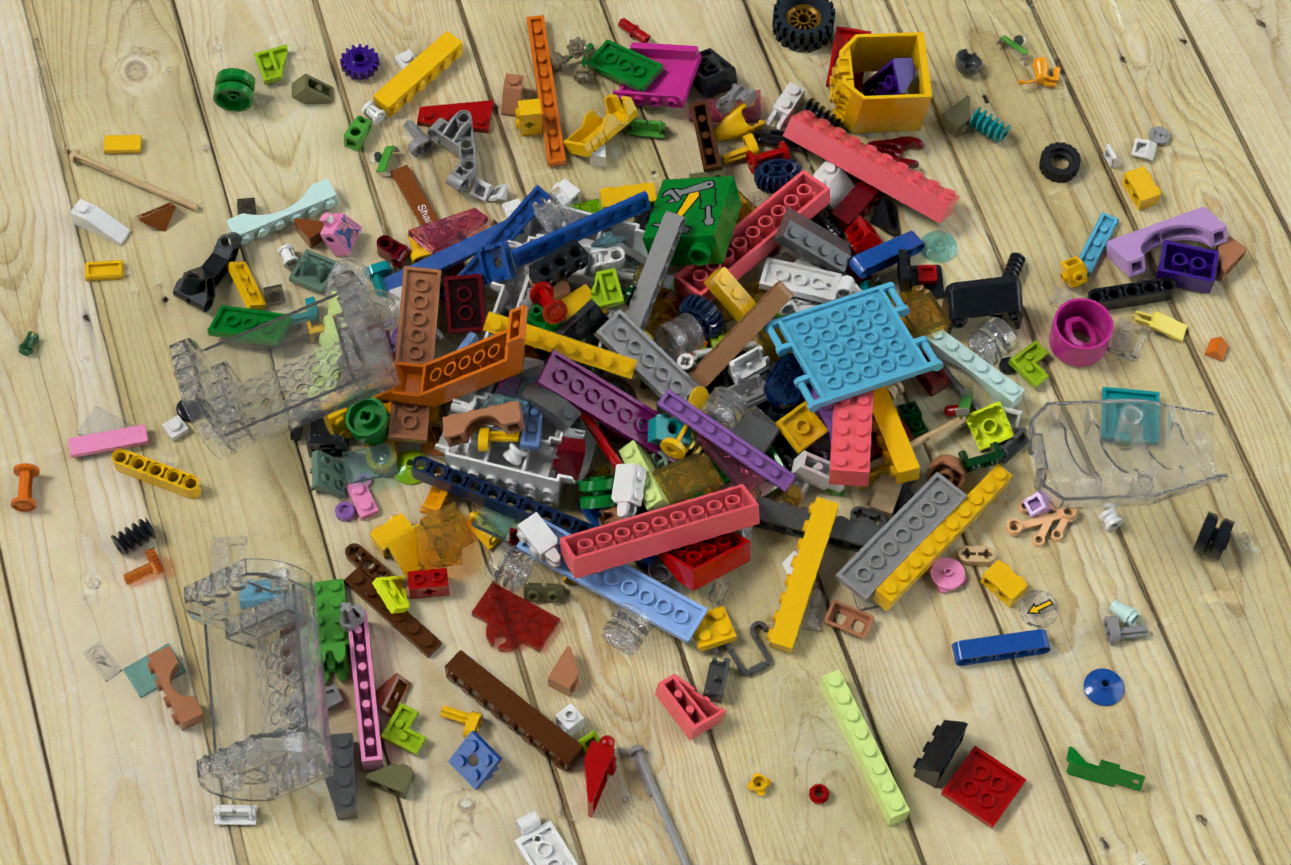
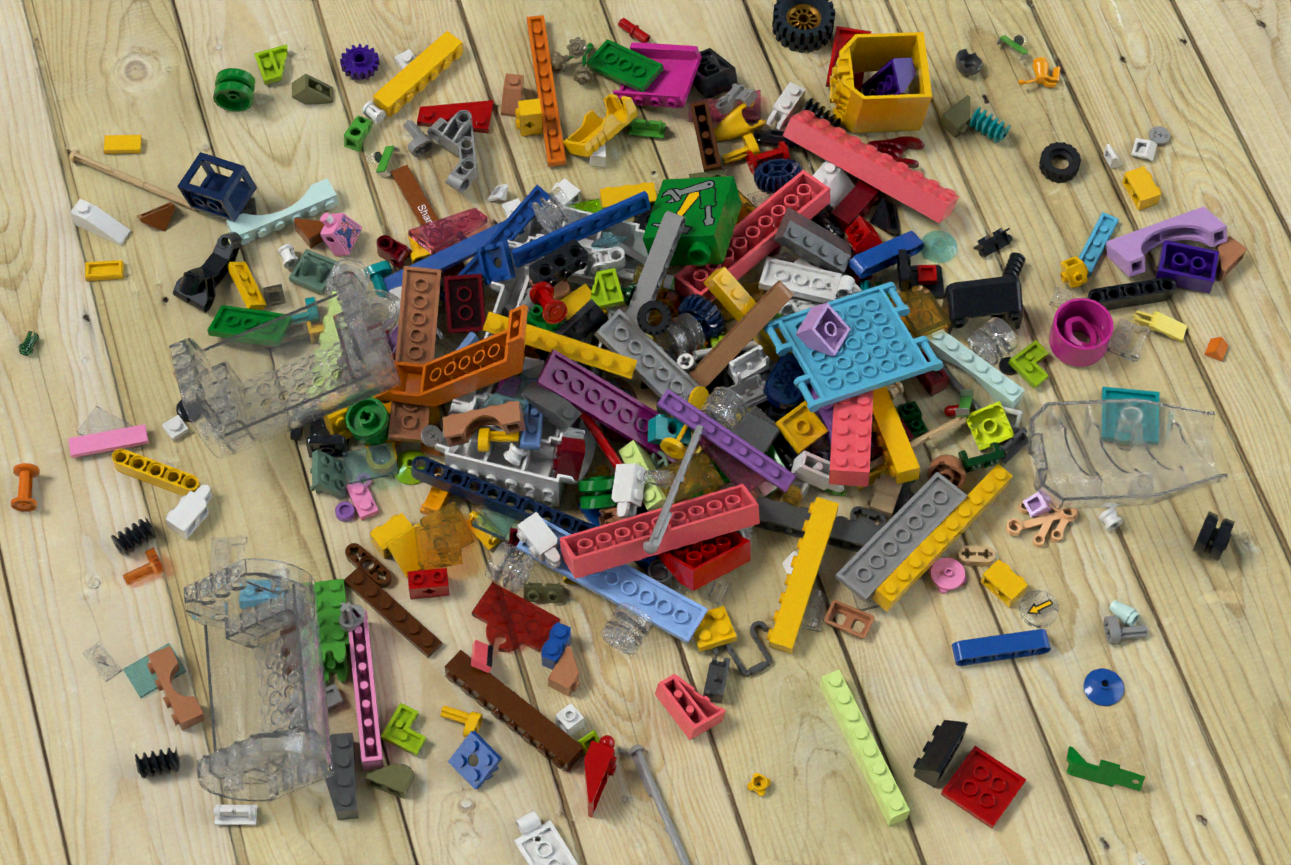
neon yellow wing [372,575,409,614] -> none
dark orange slope [376,673,412,717] -> none
white slope [470,178,493,202] -> none
red plate [809,784,829,804] -> none
none -> black piece [135,747,180,779]
none -> white hinge [166,484,212,540]
none -> dark blue piece [177,152,257,222]
none -> light grey piece [421,425,443,447]
none -> coral tile [471,639,494,673]
none -> blue brick [541,622,571,670]
none -> black tyre [637,300,671,335]
none -> light grey bar [643,425,704,554]
none -> clear cone [643,469,674,489]
none -> lavender slope [796,302,851,356]
none -> black hinge [973,228,1013,257]

